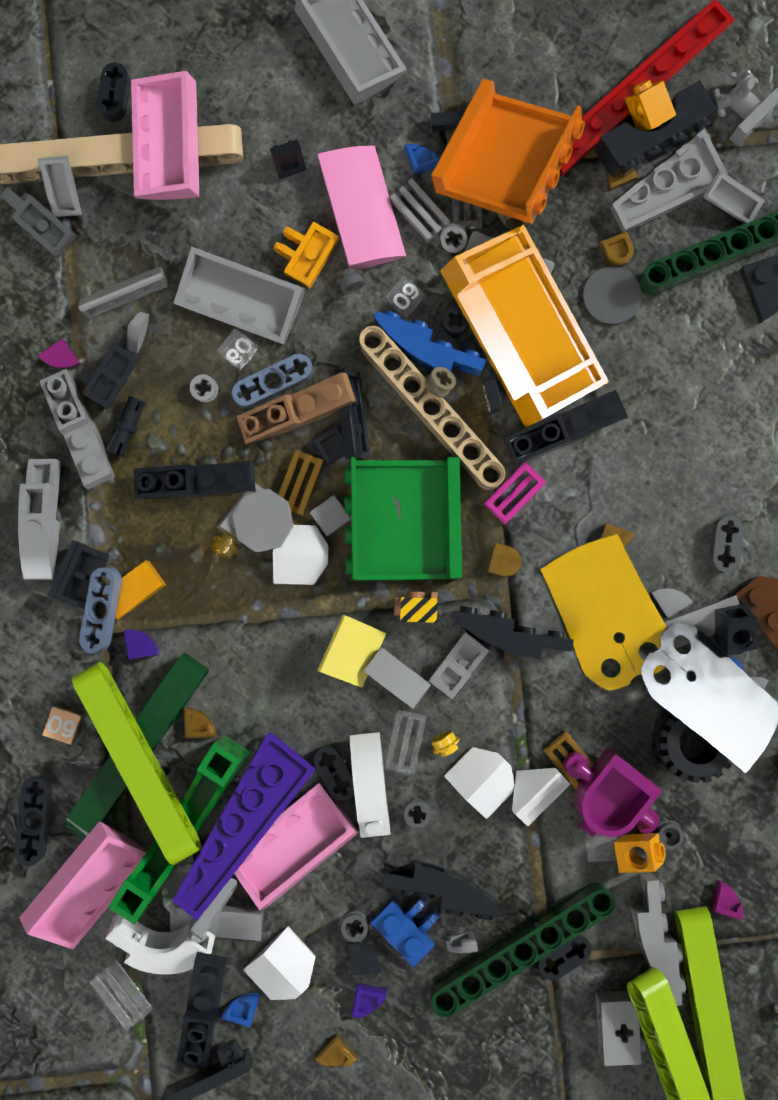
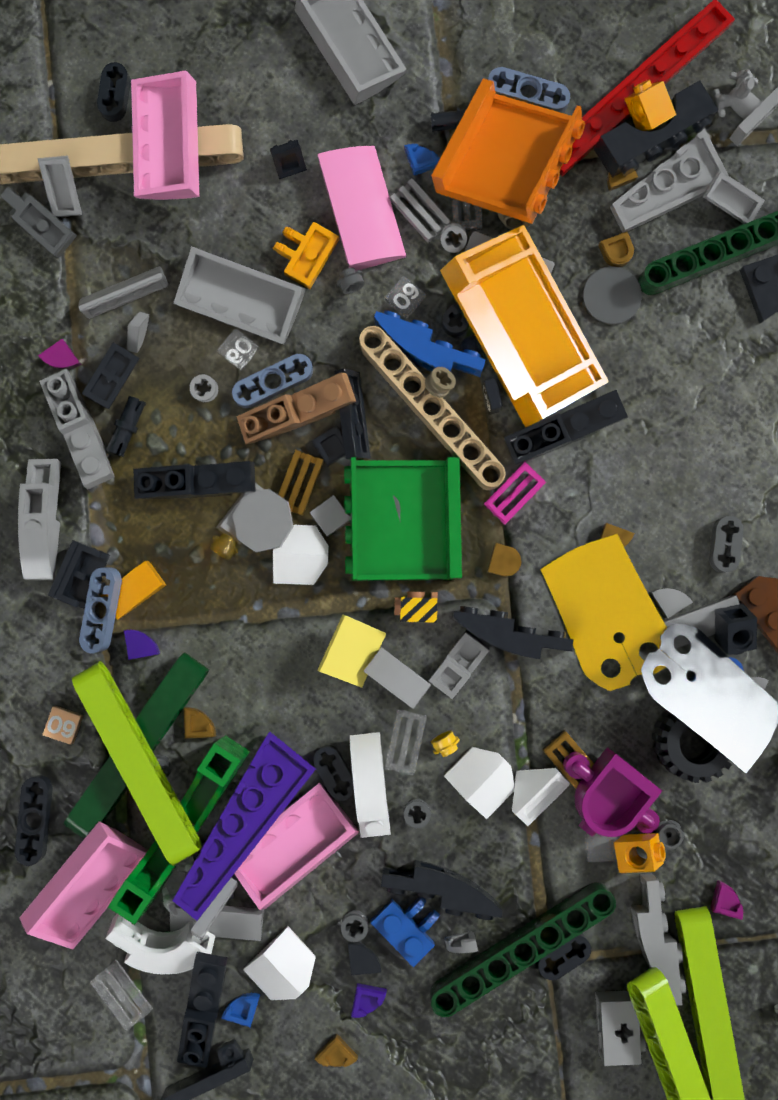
none -> sand blue beam [488,67,570,113]

